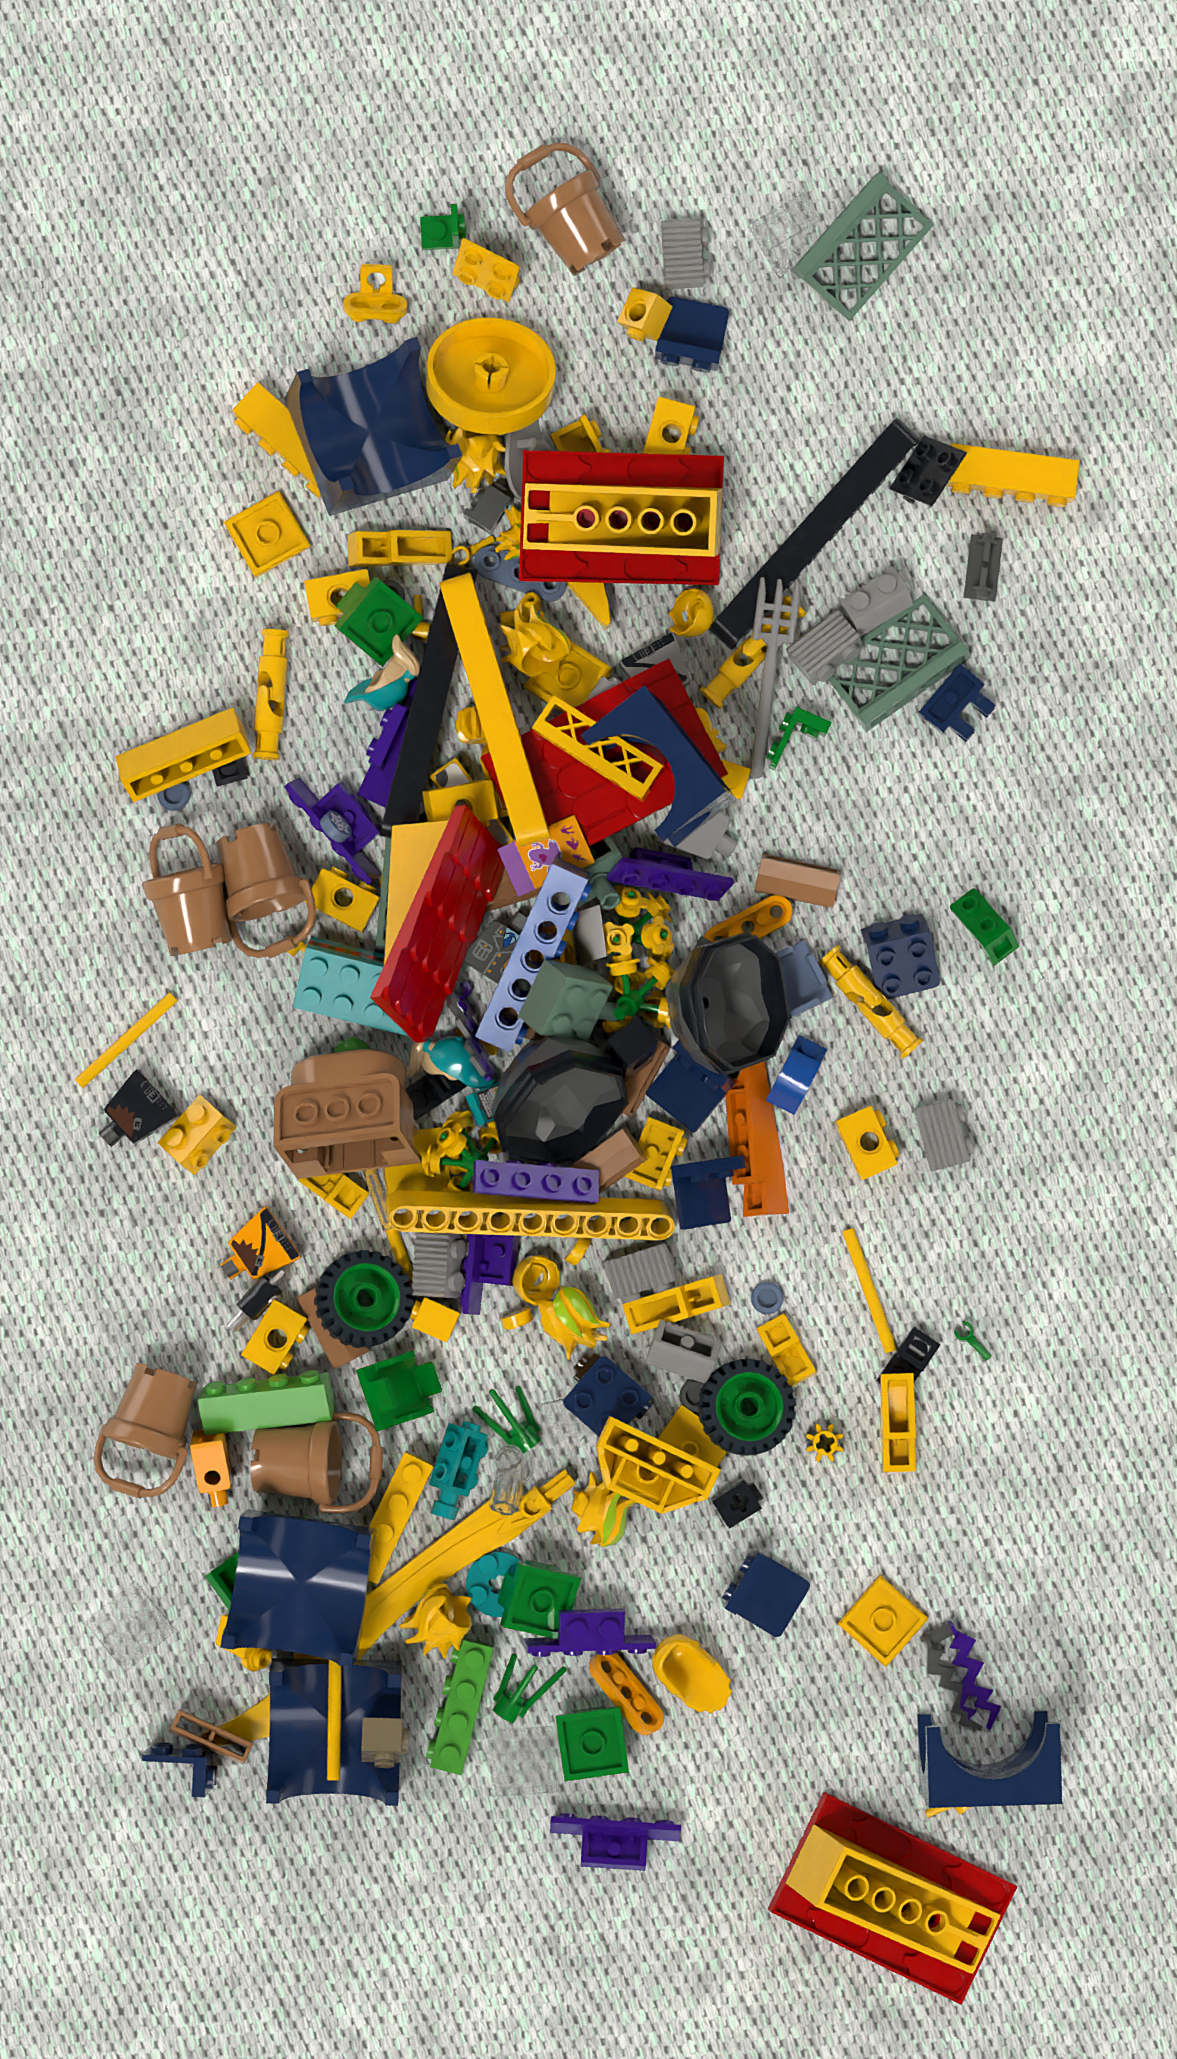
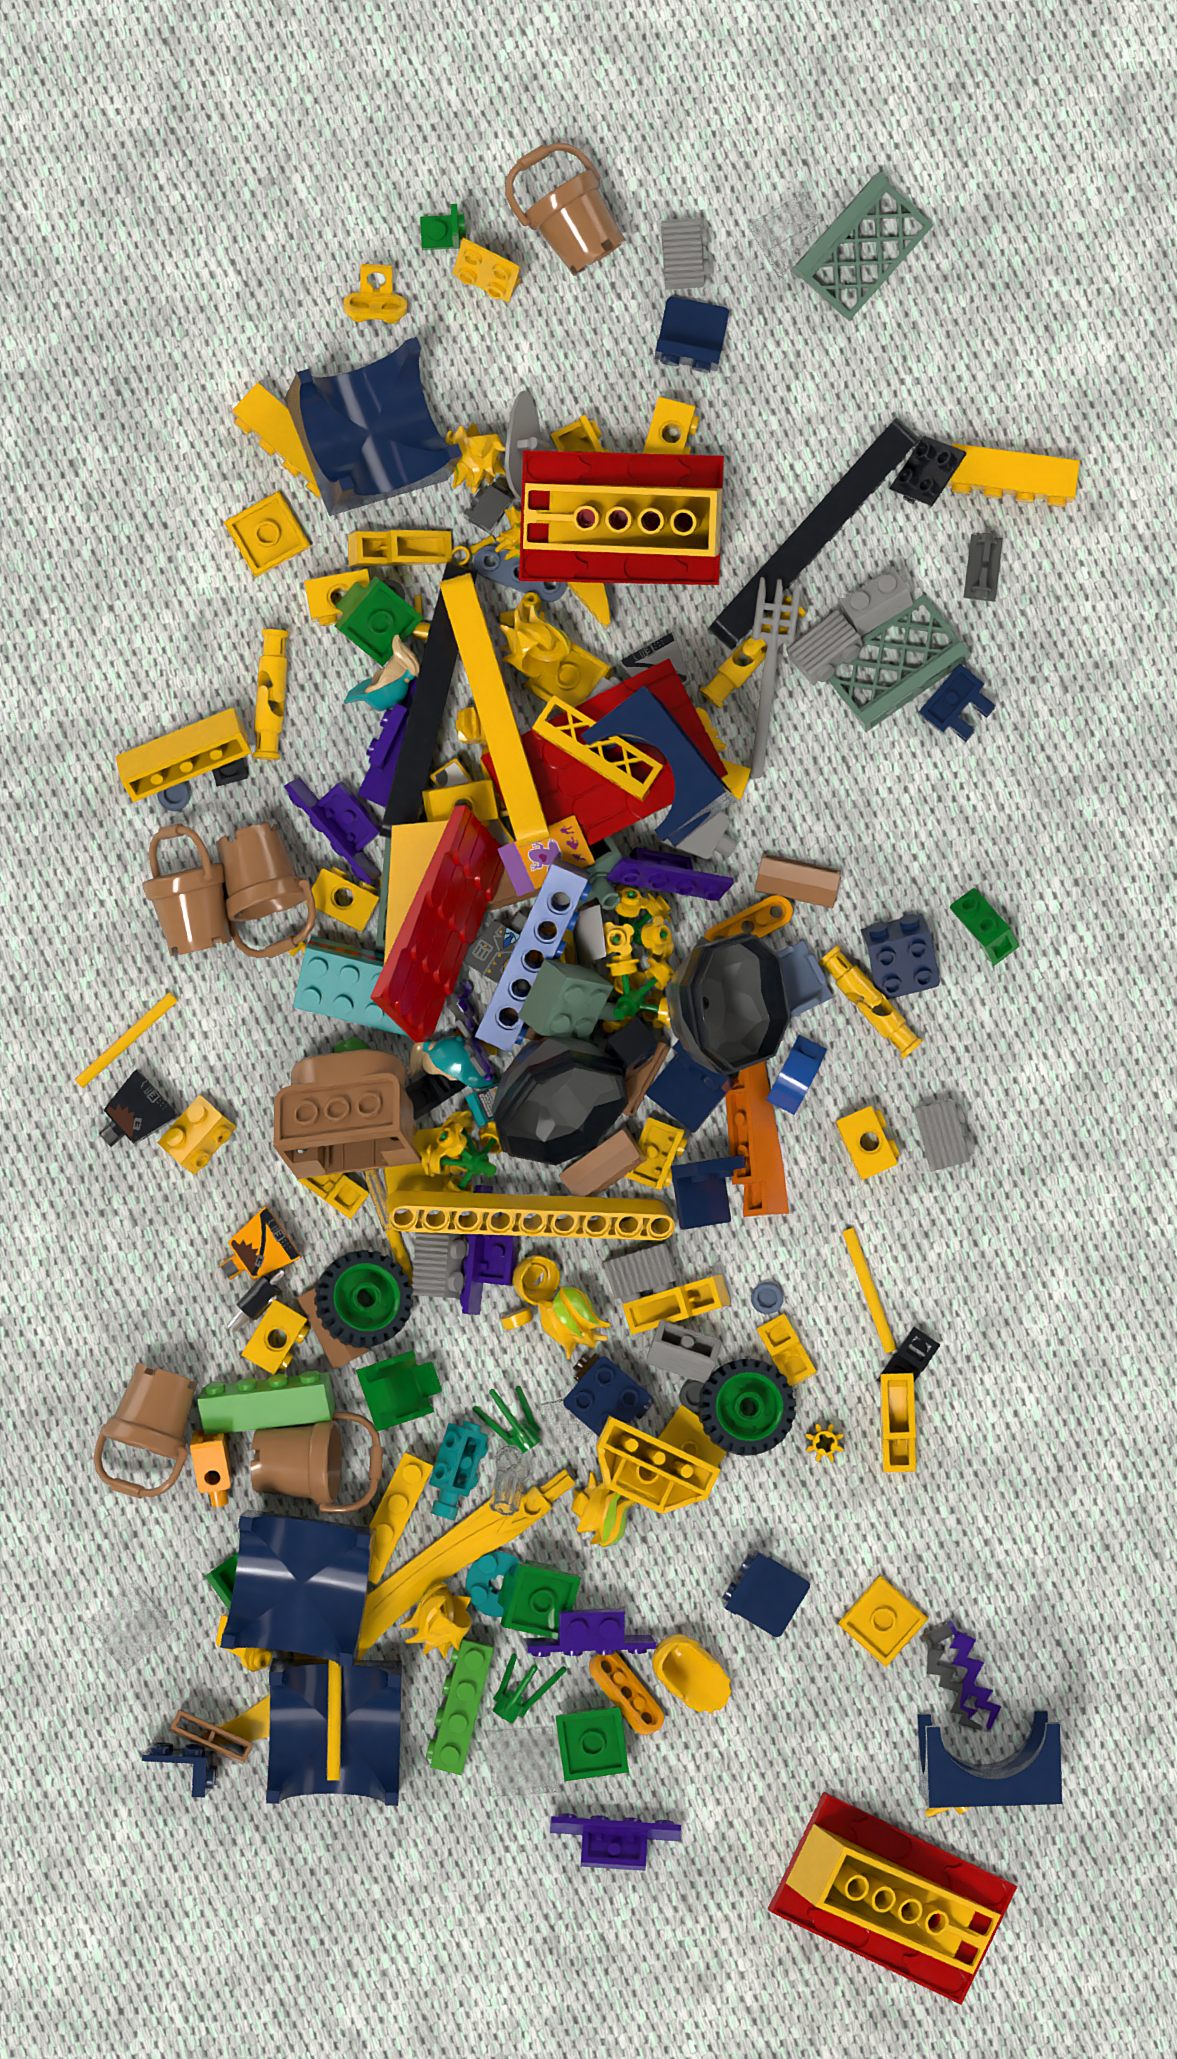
sand blue tile [320,810,352,843] -> none
dark tan brick [361,1718,409,1768] -> none
yellow brick [409,1297,461,1343] -> none
yellow piece [426,317,556,435] -> none
dark purple bracket [473,1160,599,1203] -> none
yellow tile [564,1238,591,1266] -> none
yellow brick [617,287,673,342] -> none
yellow hair [668,588,714,638] -> none
black brick [711,1480,764,1529] -> none
green bracket [766,707,832,771] -> none
green hand [954,1321,992,1361] -> none

